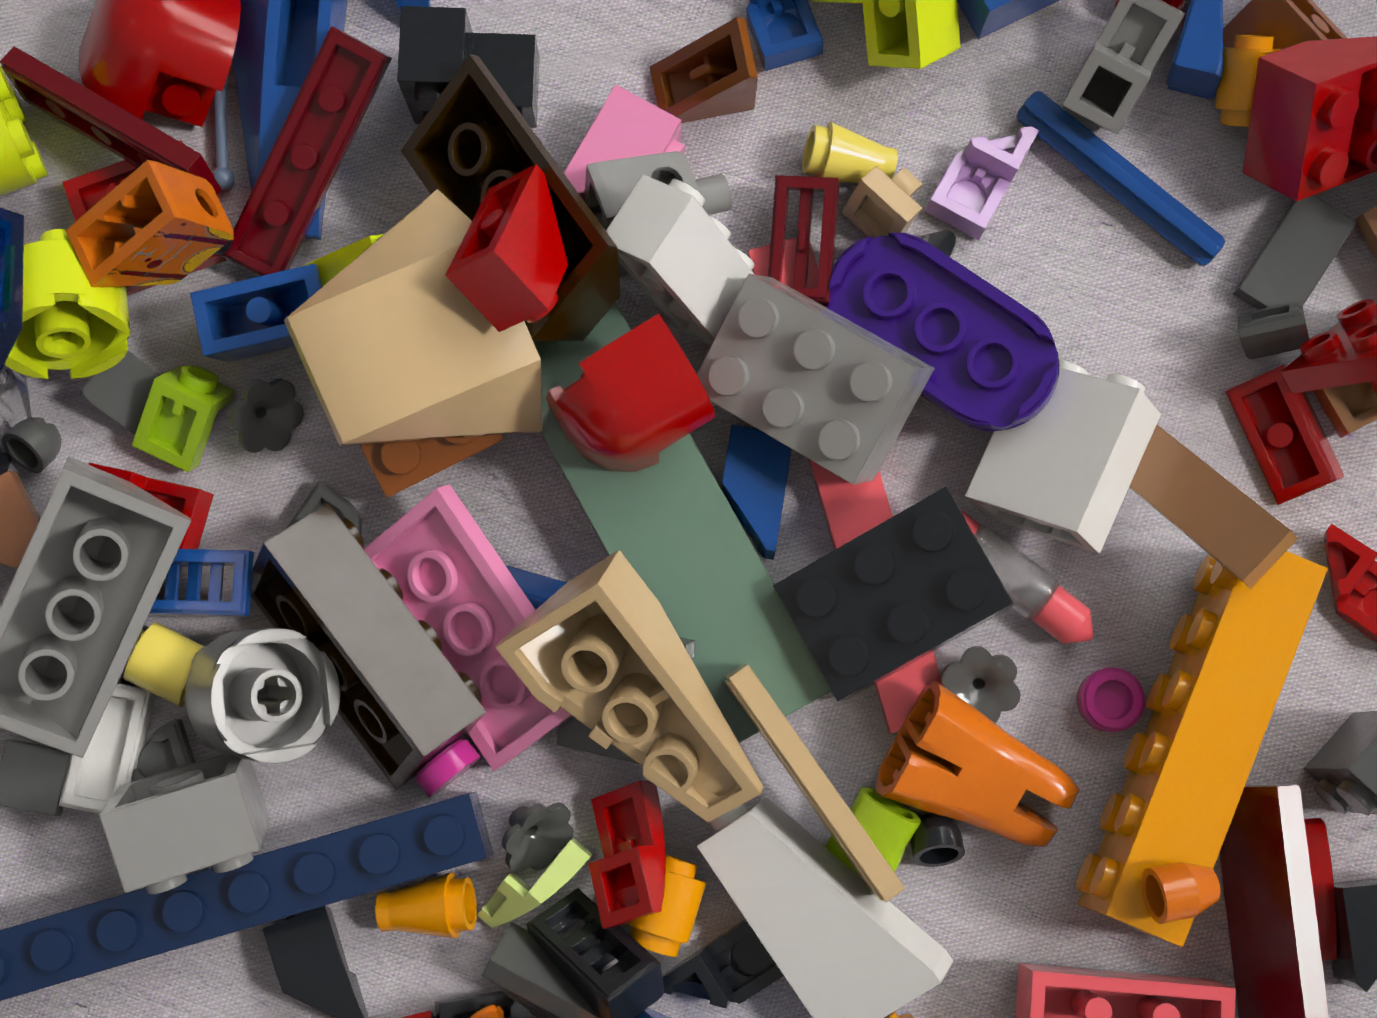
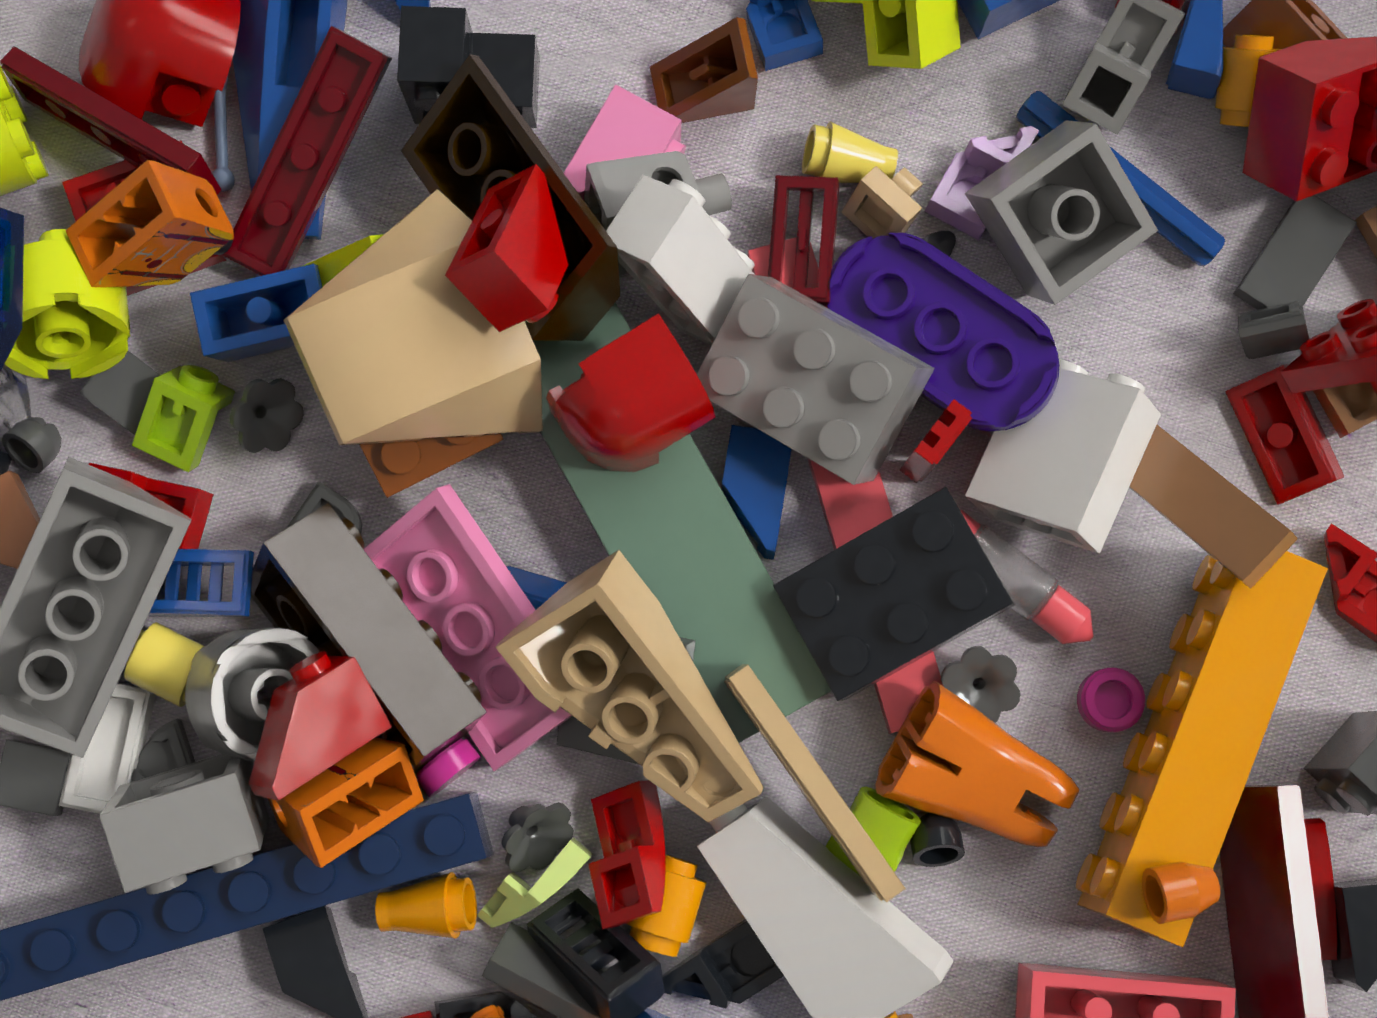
none -> slope [249,651,392,800]
none -> orange torso [268,737,424,868]
none -> red tile [900,399,972,483]
none -> light grey brick [965,120,1158,305]

